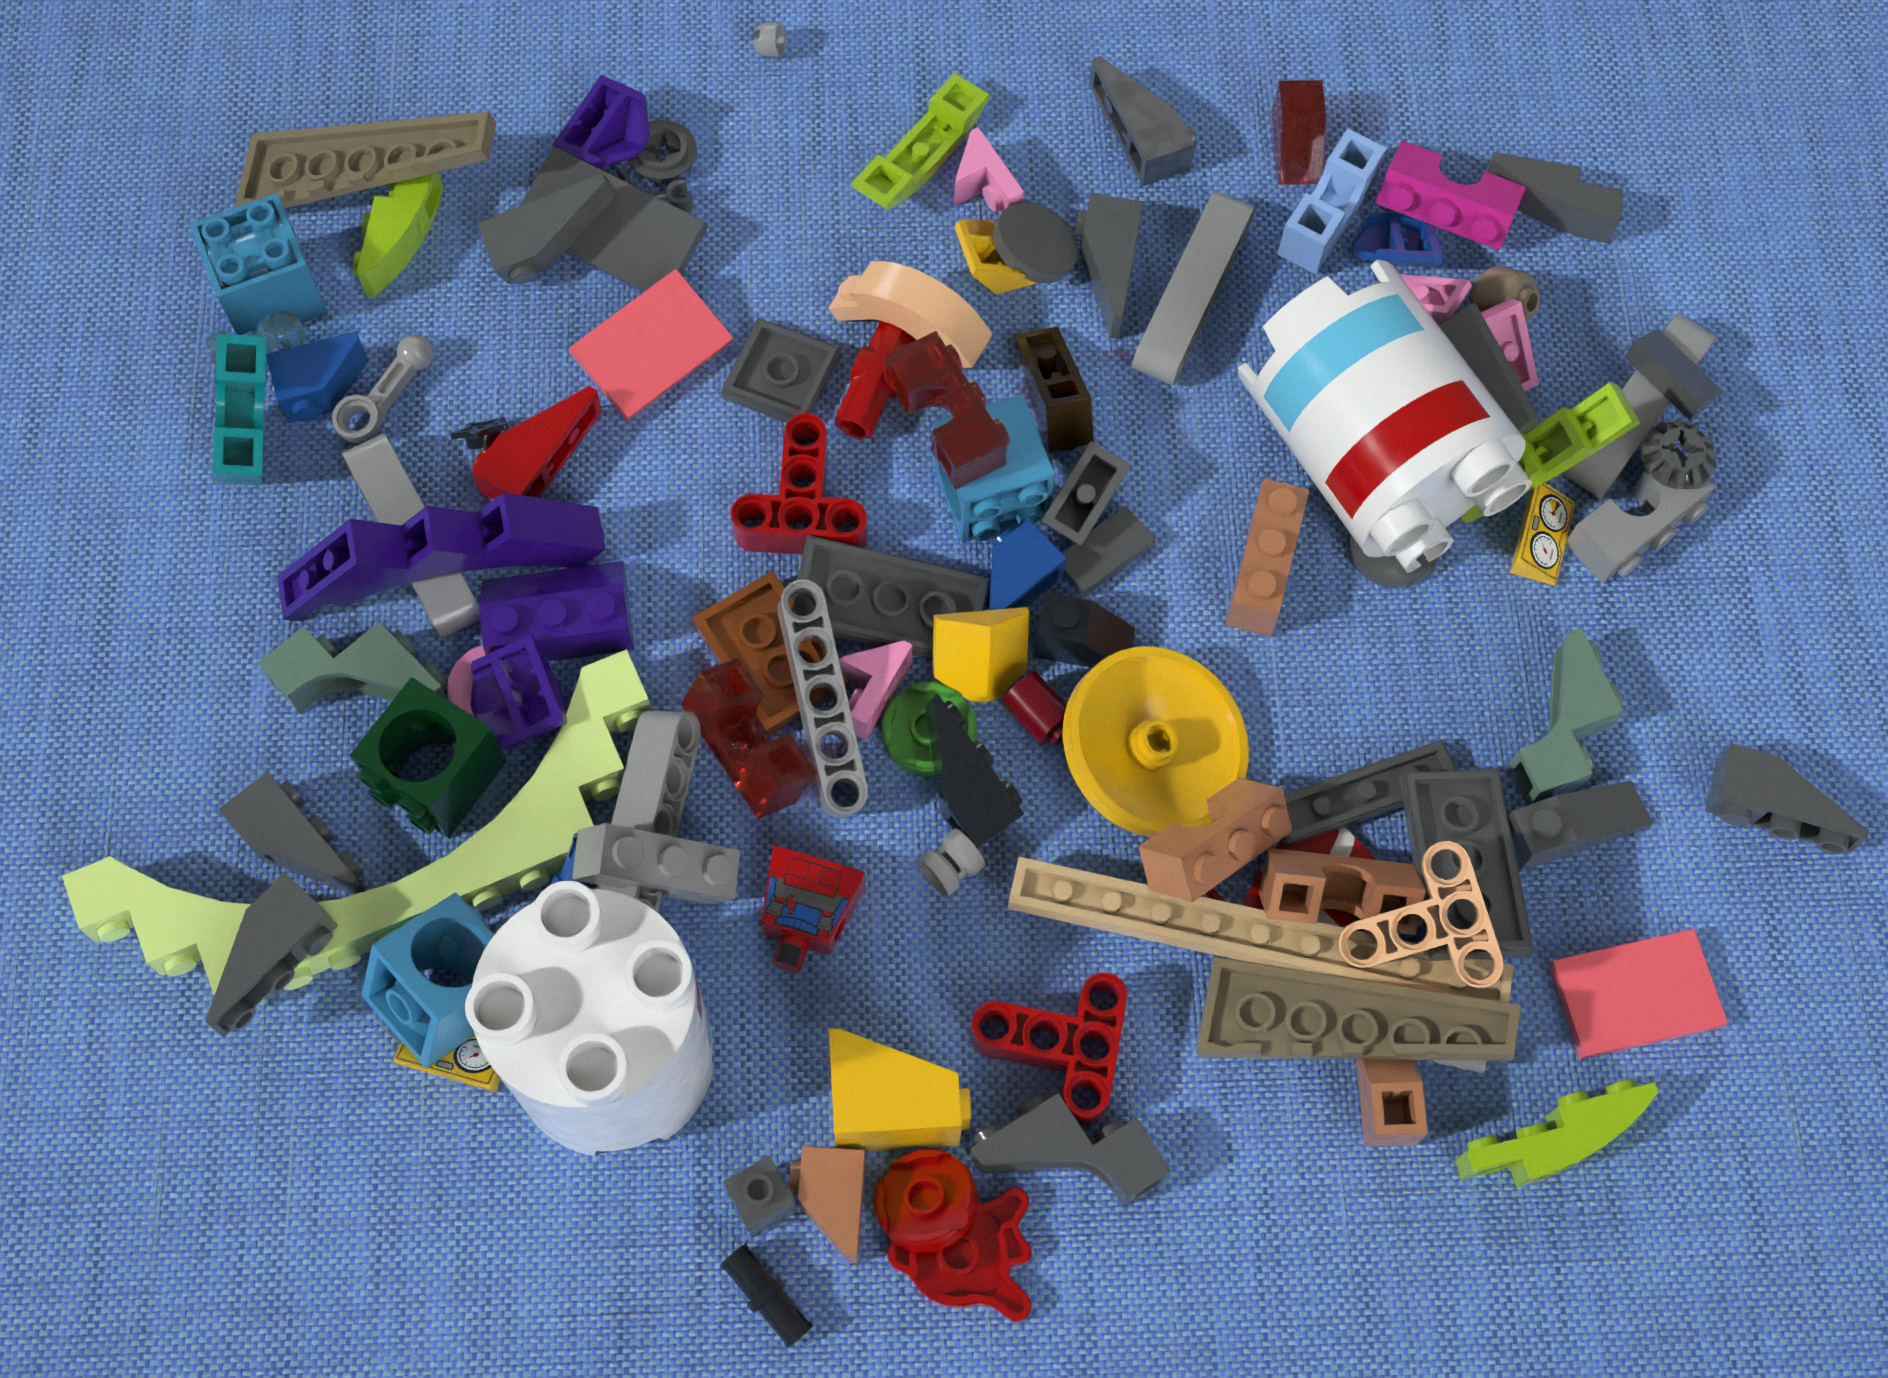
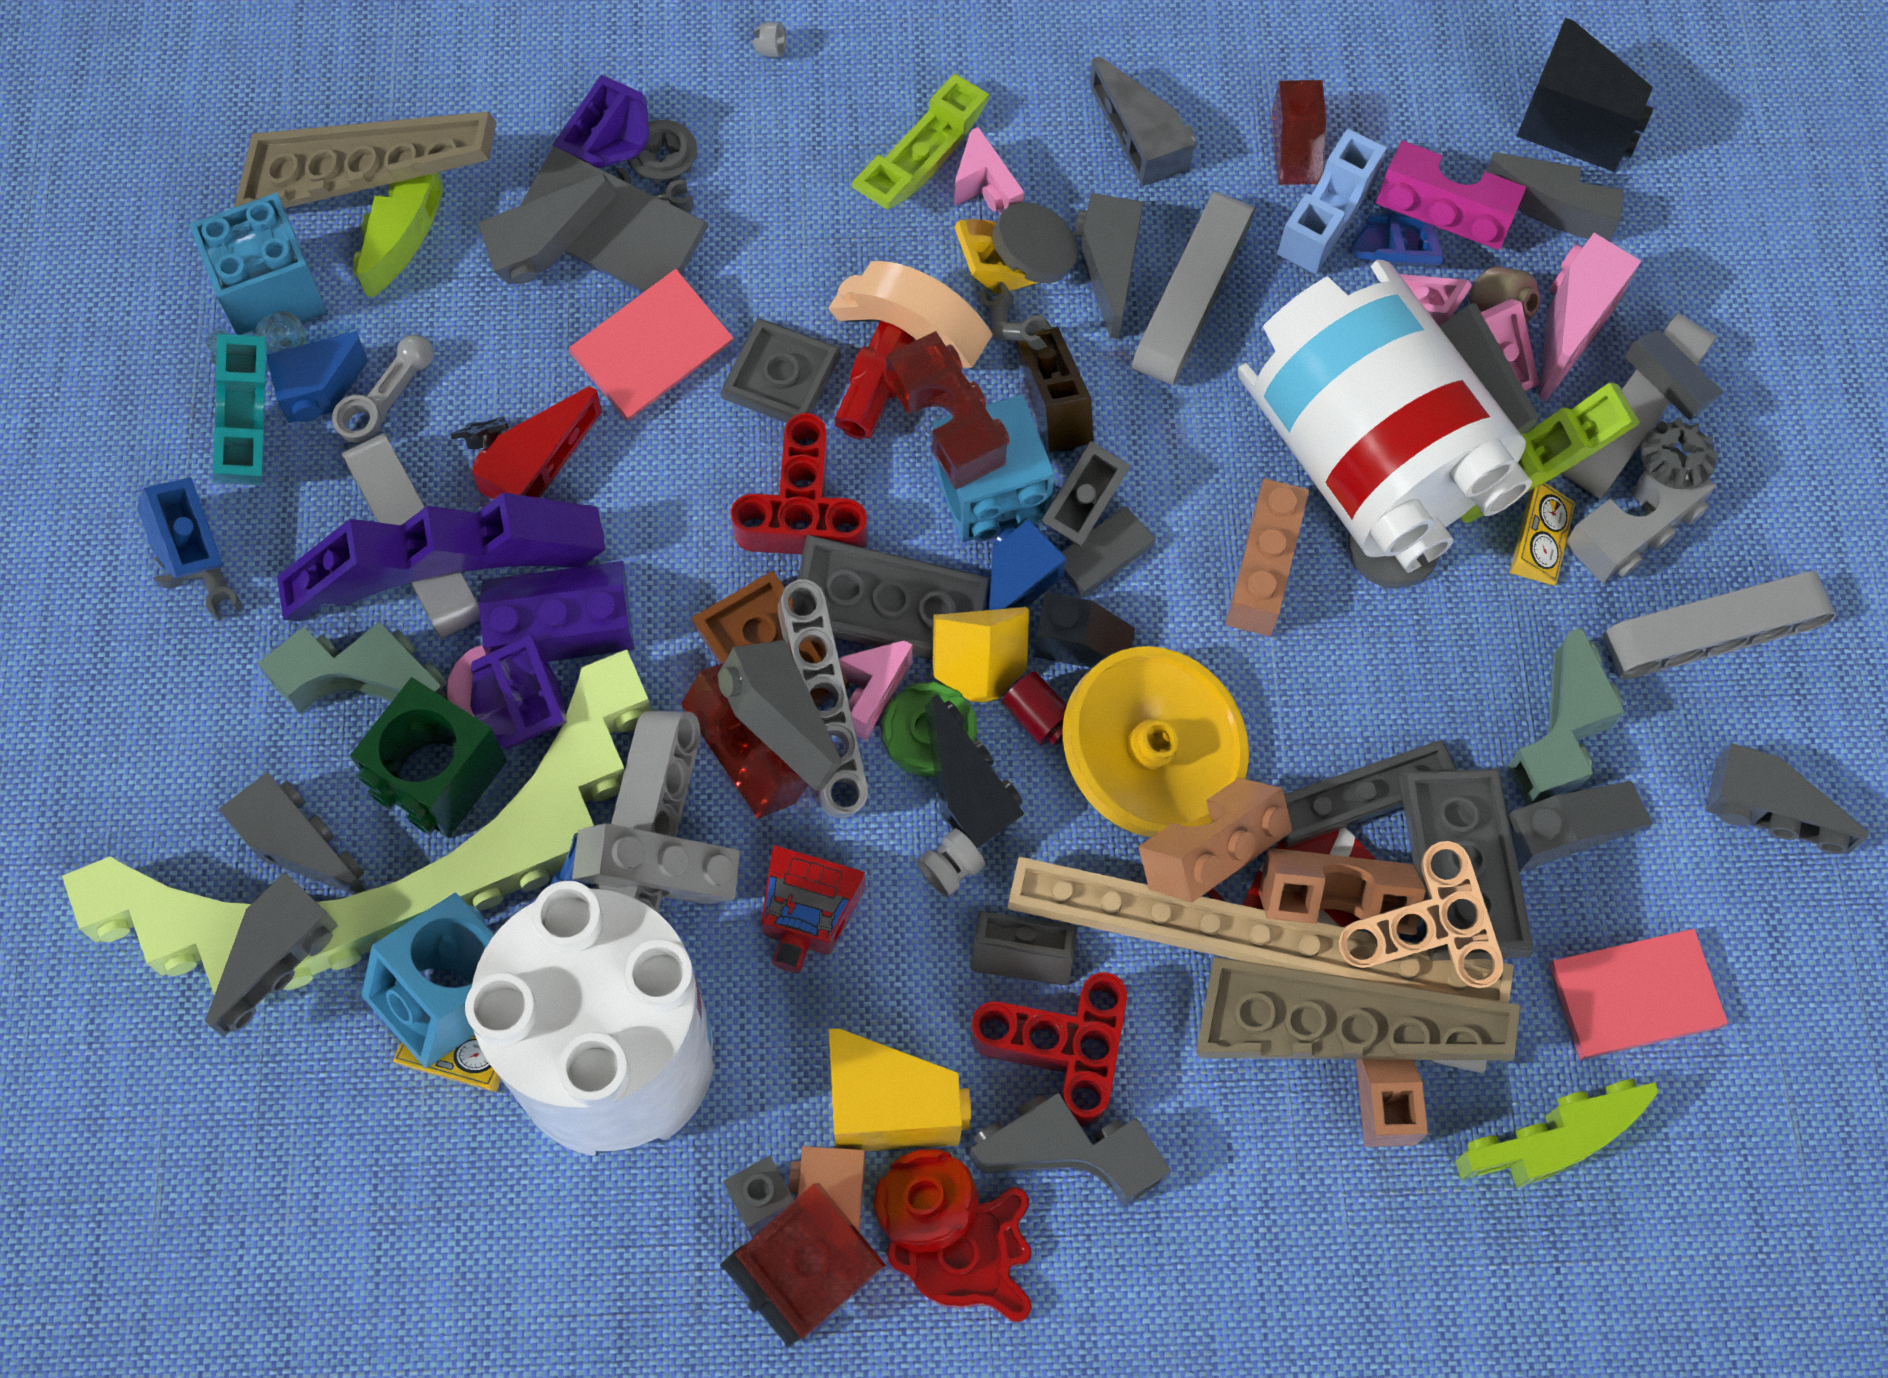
none -> blue slope [137,477,223,579]
none -> dark grey arm [153,556,242,621]
none -> dark grey slope [717,640,842,791]
none -> clear red plate [735,1183,886,1339]
none -> dark grey slope [970,911,1077,985]
none -> dark grey arm [980,282,1052,350]
none -> black slope [1516,17,1654,172]
none -> bright pink slope [1539,233,1641,402]
none -> light grey beam [1603,571,1837,680]

